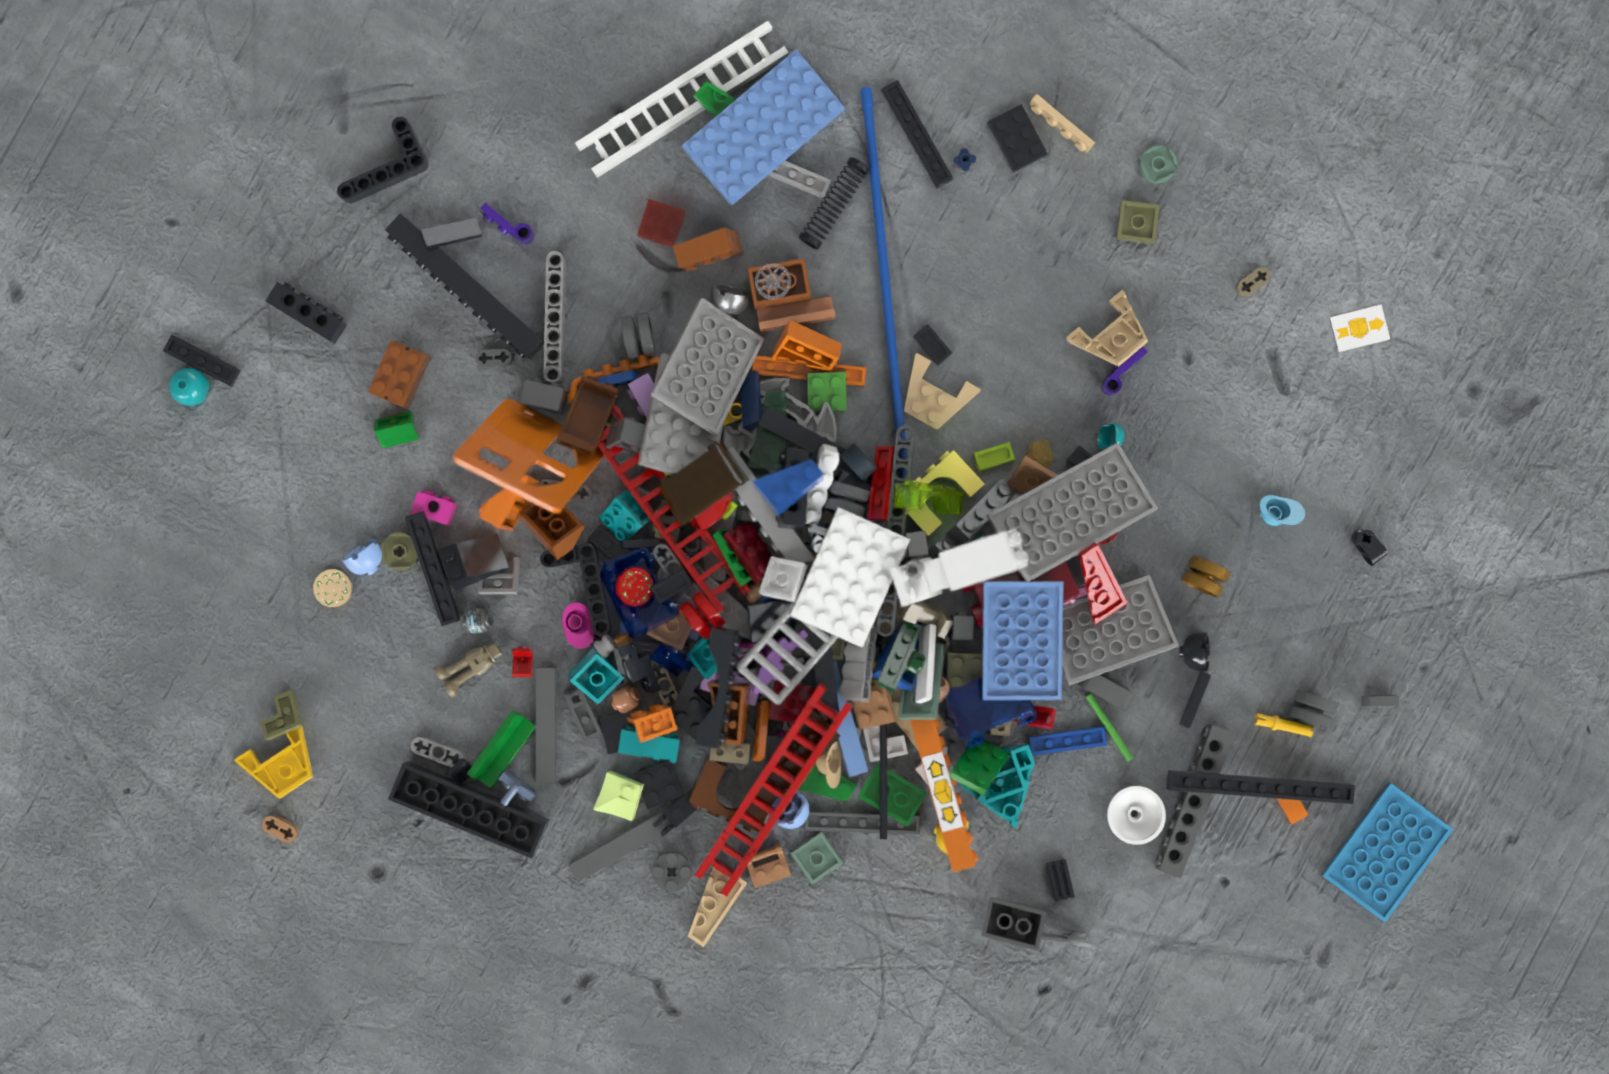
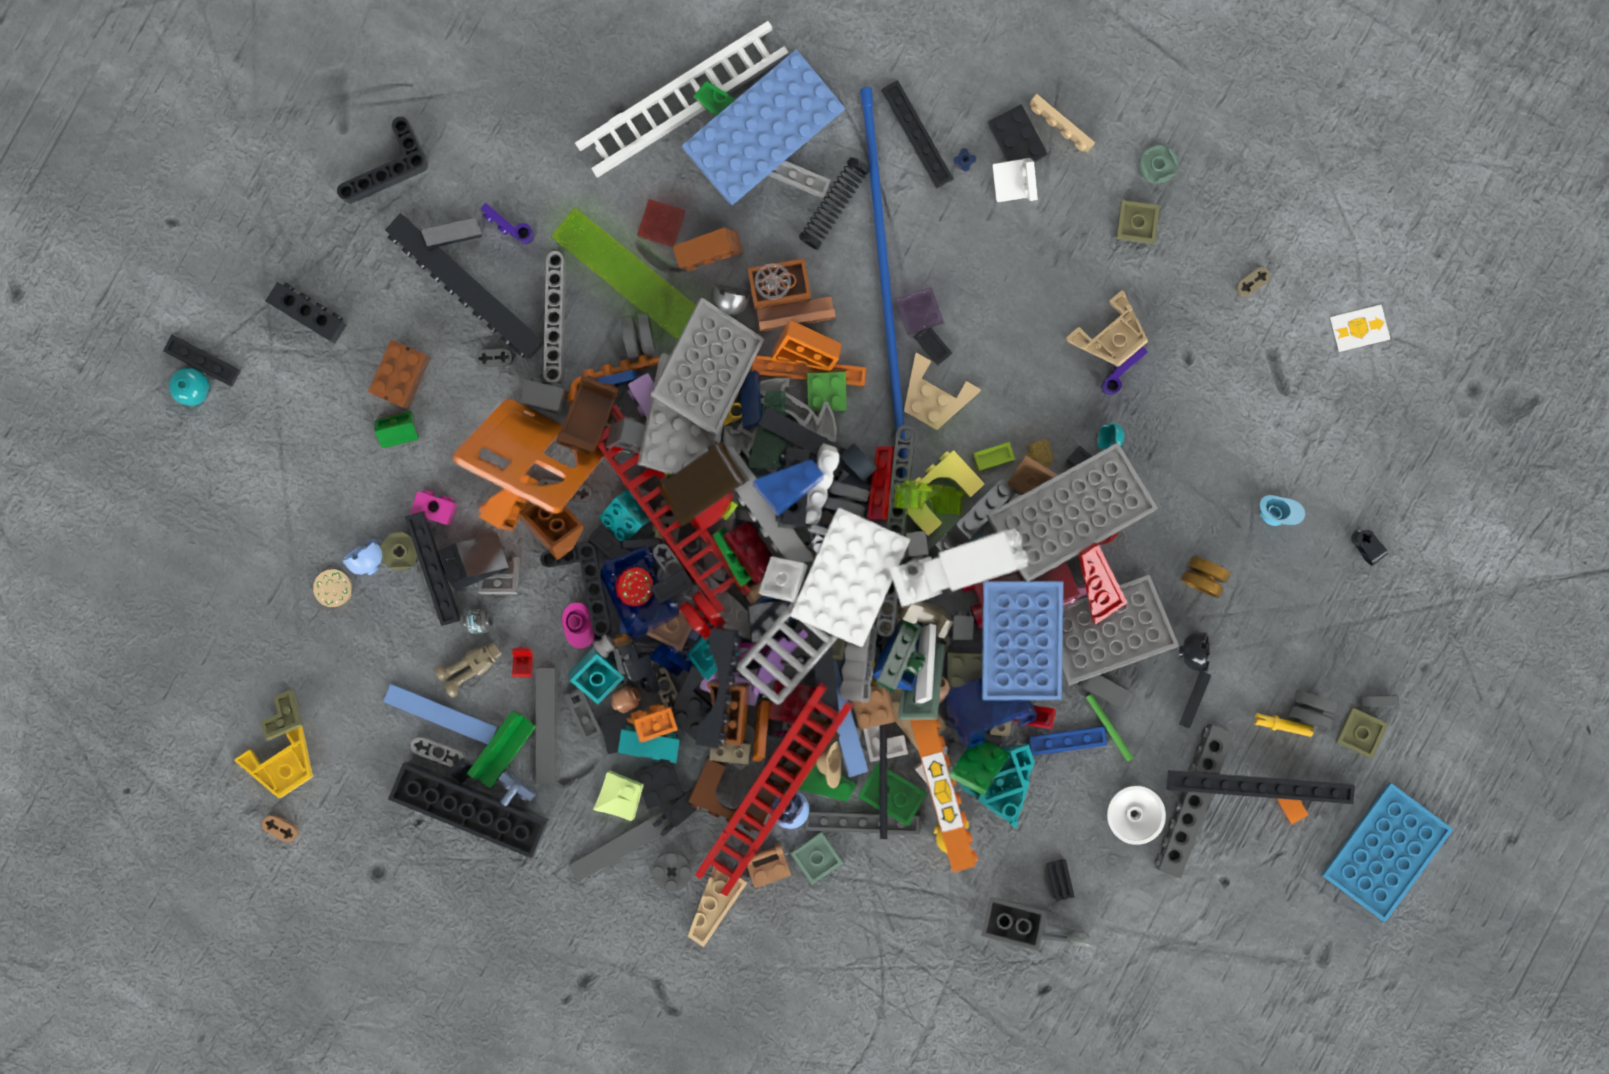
none -> medium blue tile [383,684,498,745]
none -> clear neon green plate [551,207,696,340]
none -> clear purple plate [895,287,944,335]
none -> white bracket [992,158,1038,202]
none -> olive plate [1335,707,1388,759]

